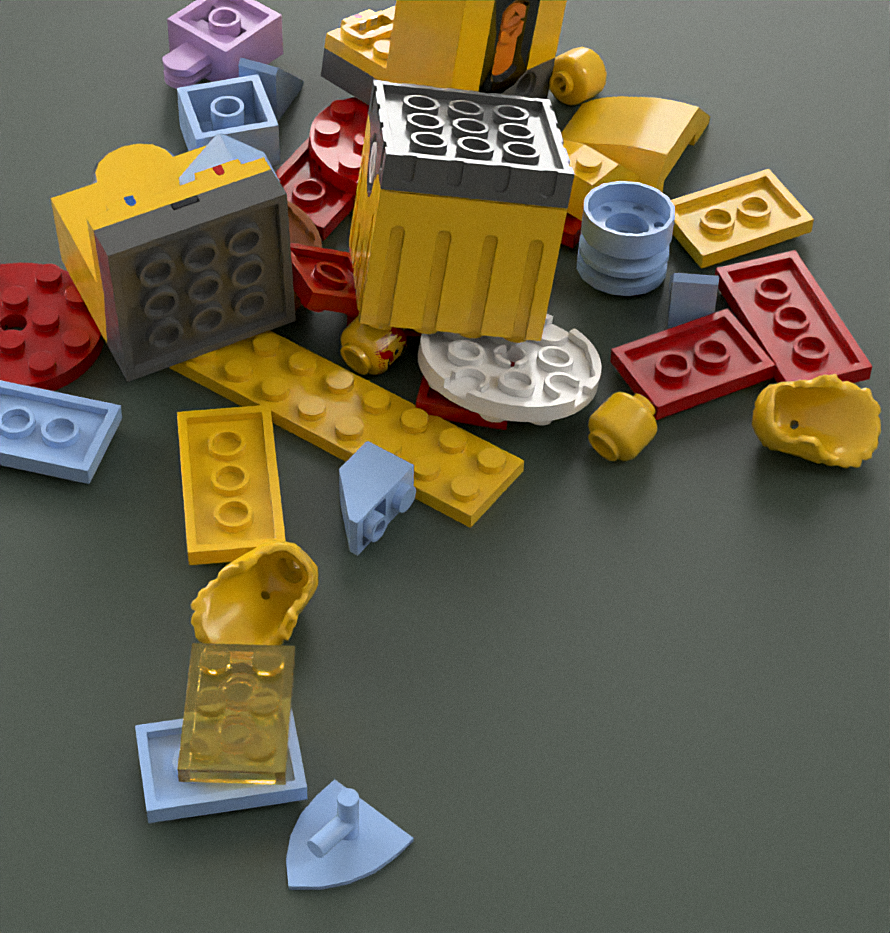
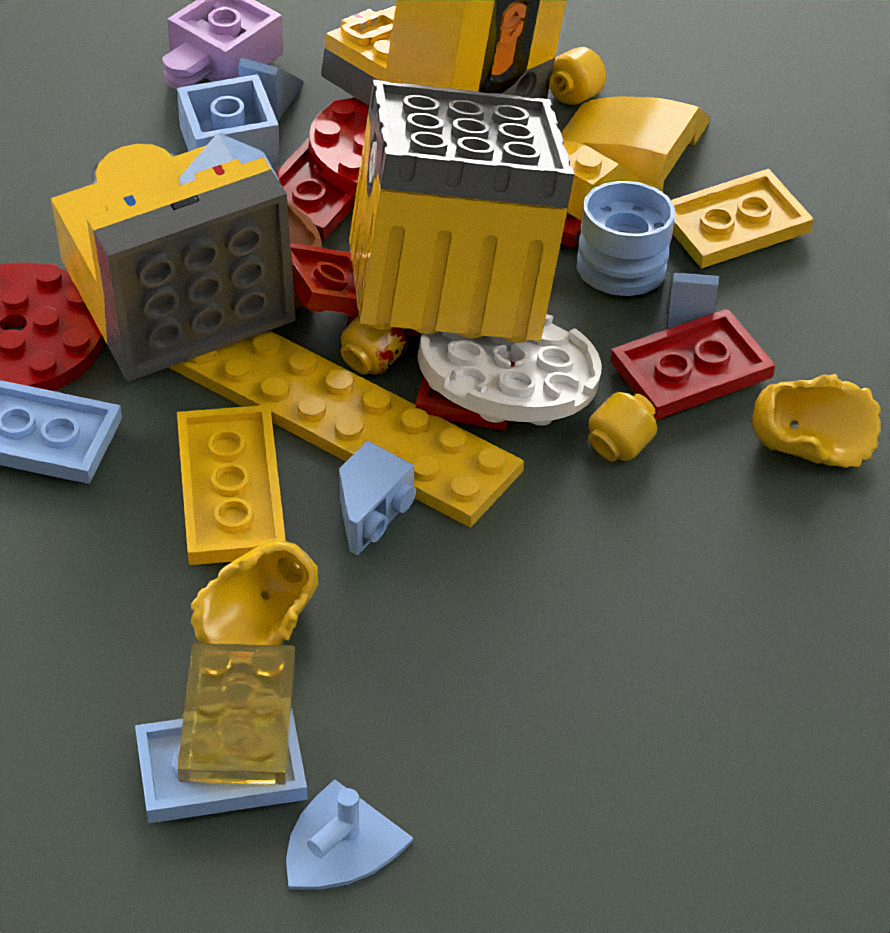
plate [715,250,872,383] -> none

